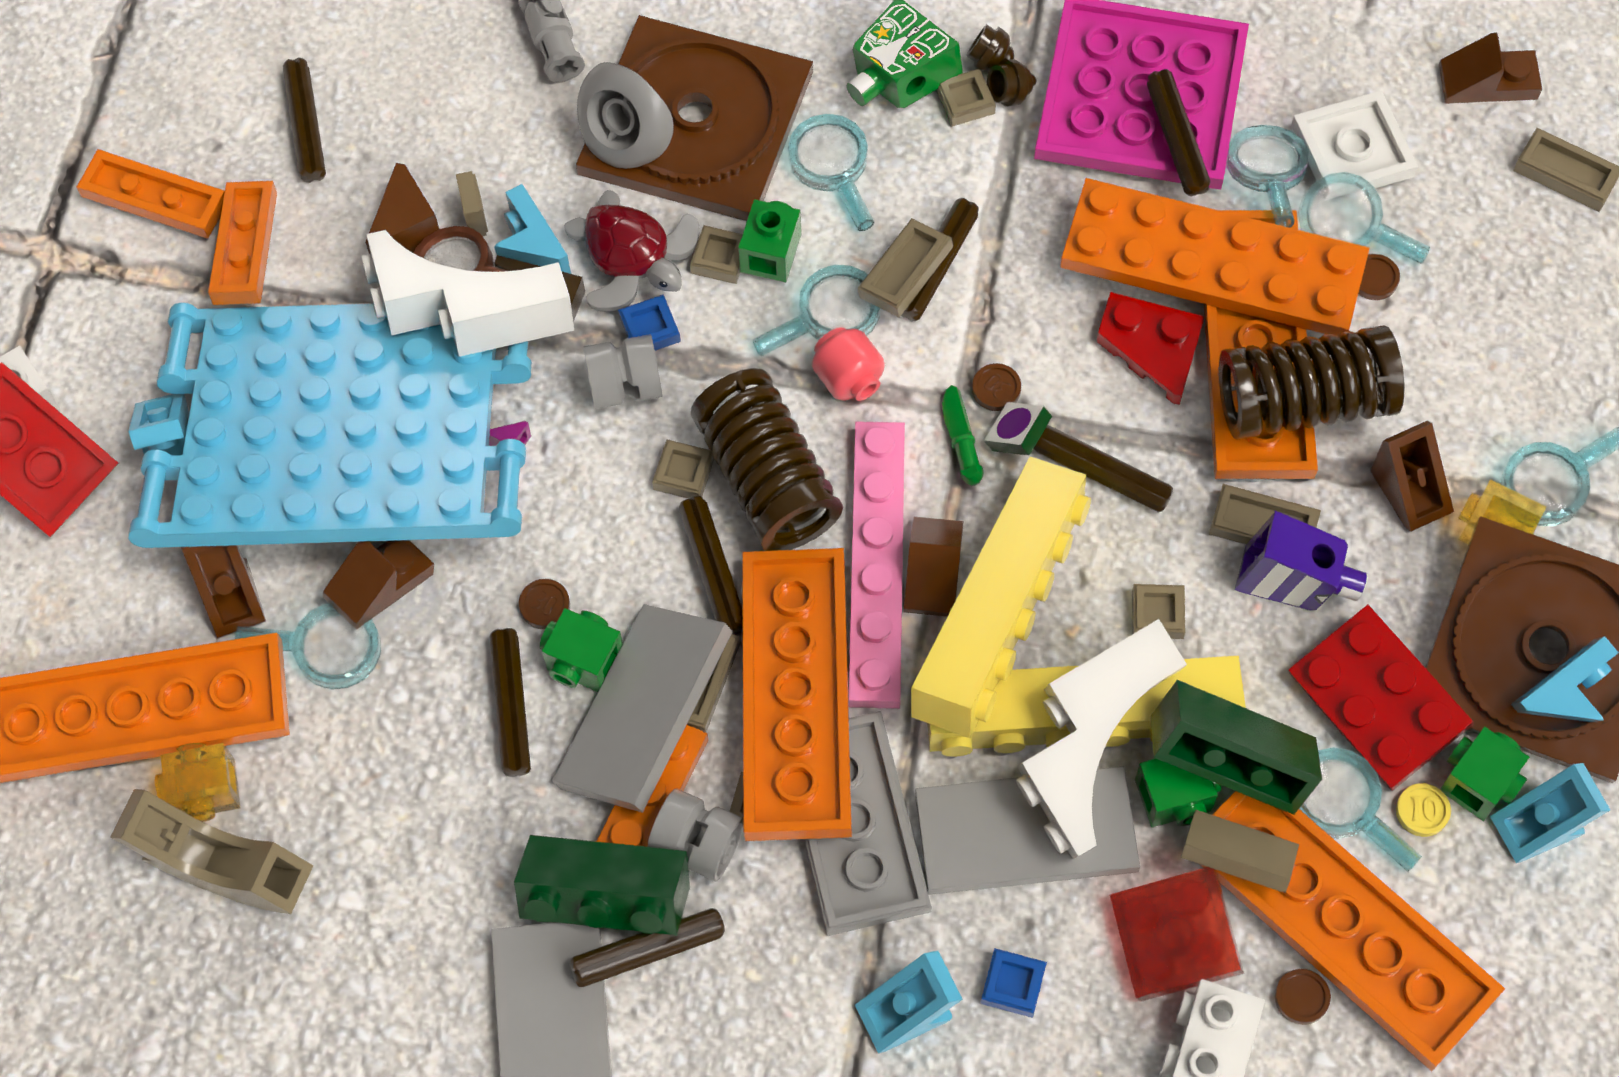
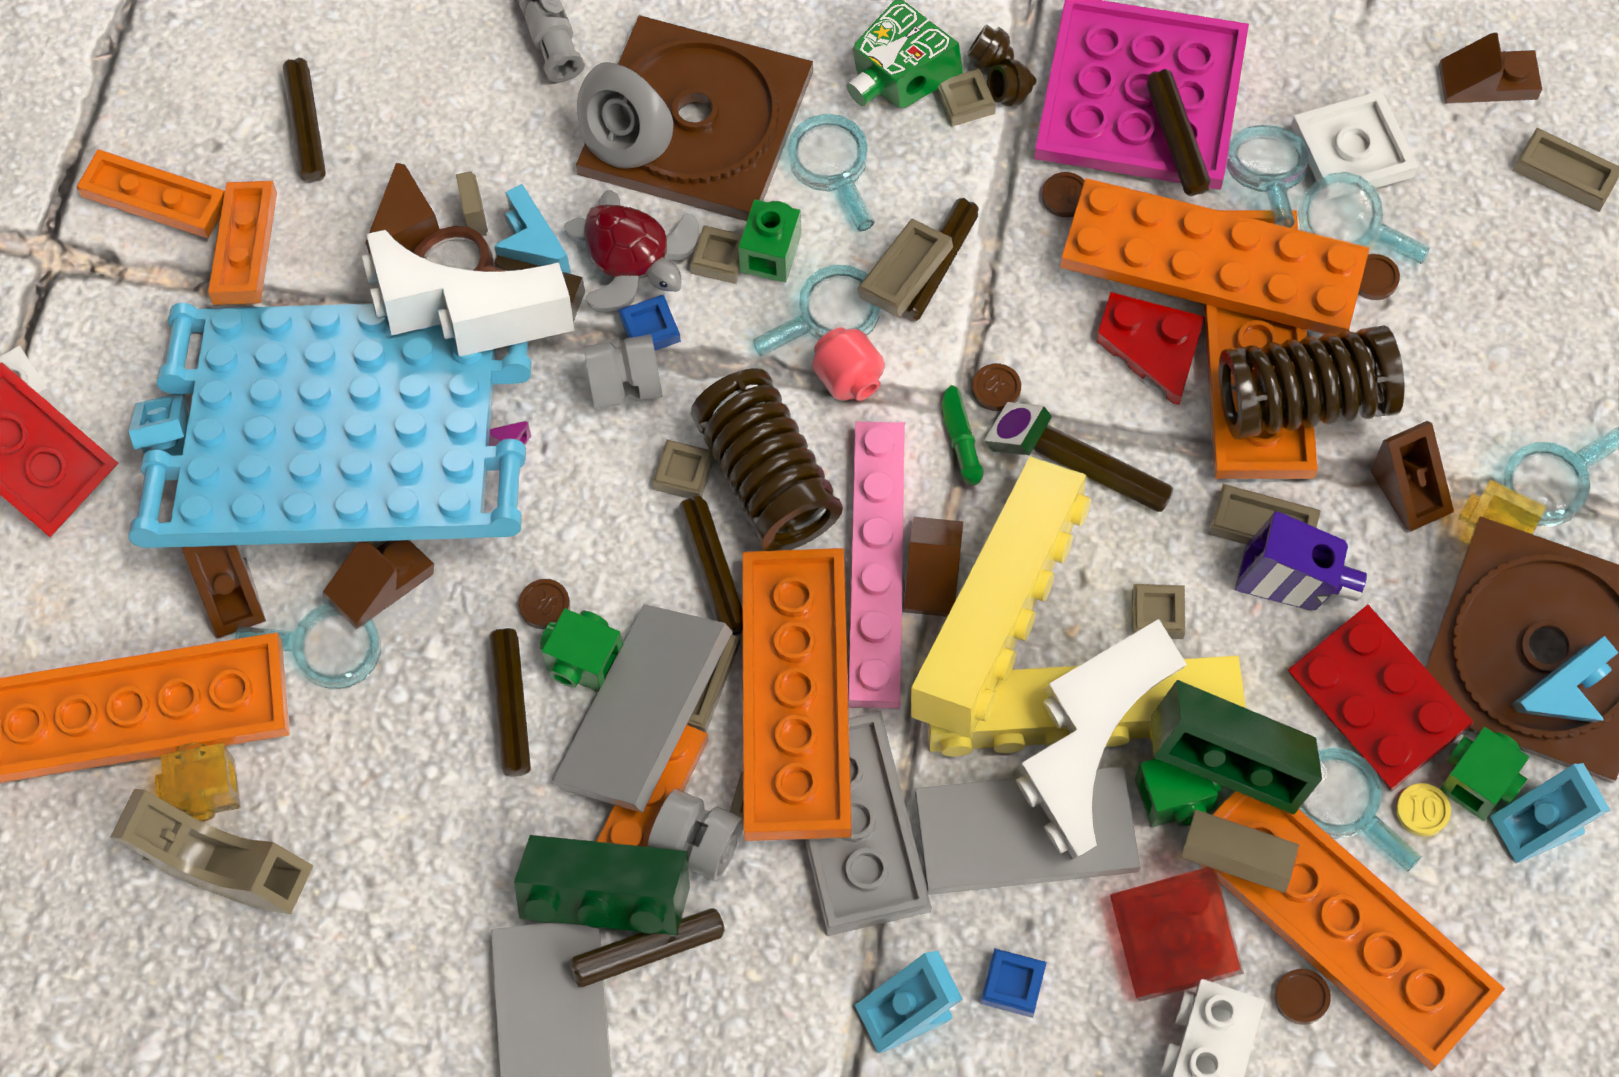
none -> reddish brown piece [1042,172,1085,218]

